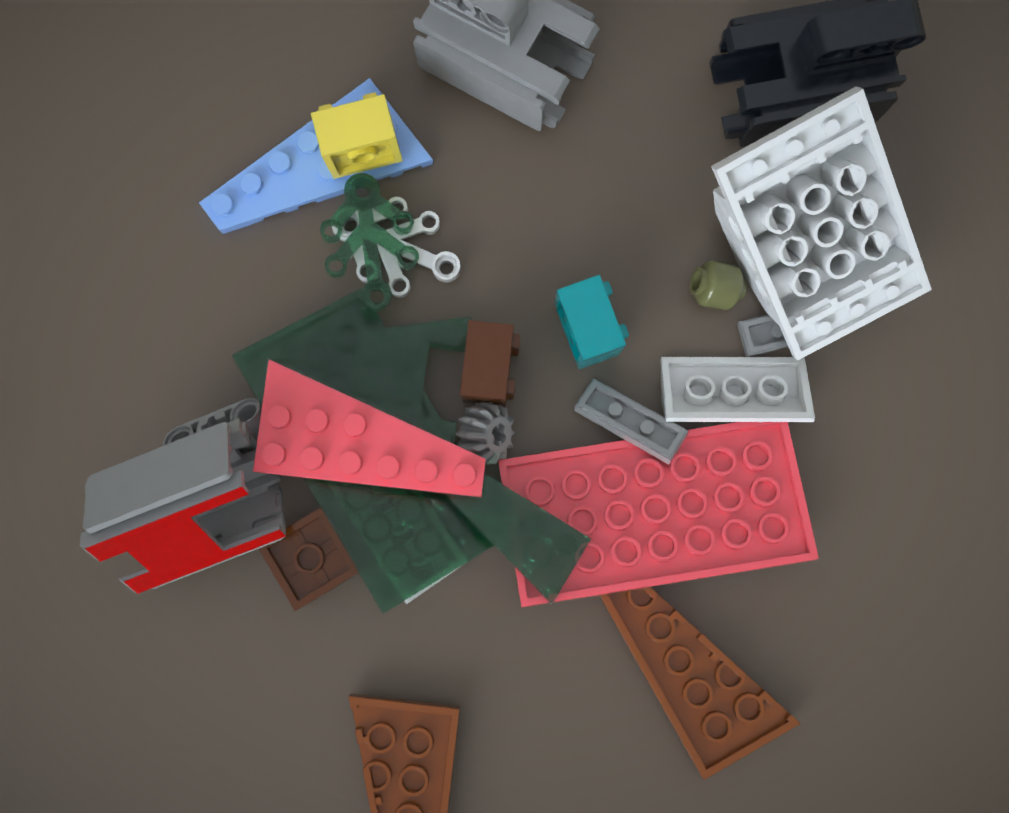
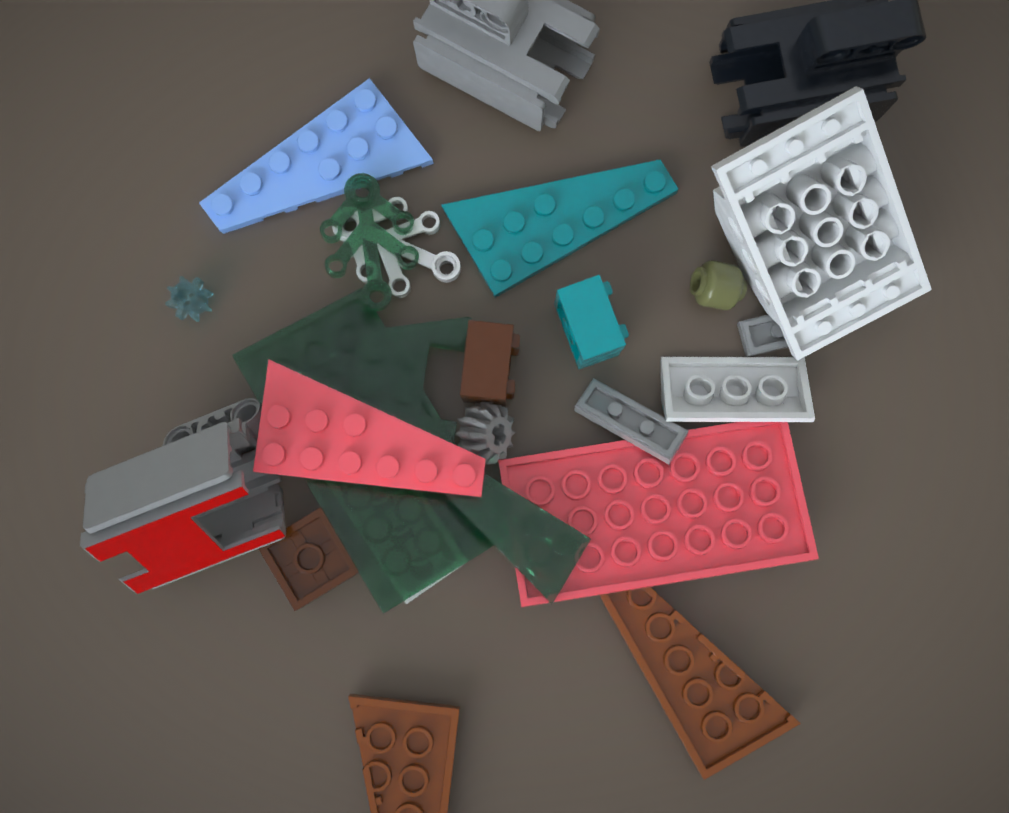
light yellow container [311,92,403,179] -> none
none -> clear light blue gear [165,276,214,322]
none -> teal wing [441,159,679,298]

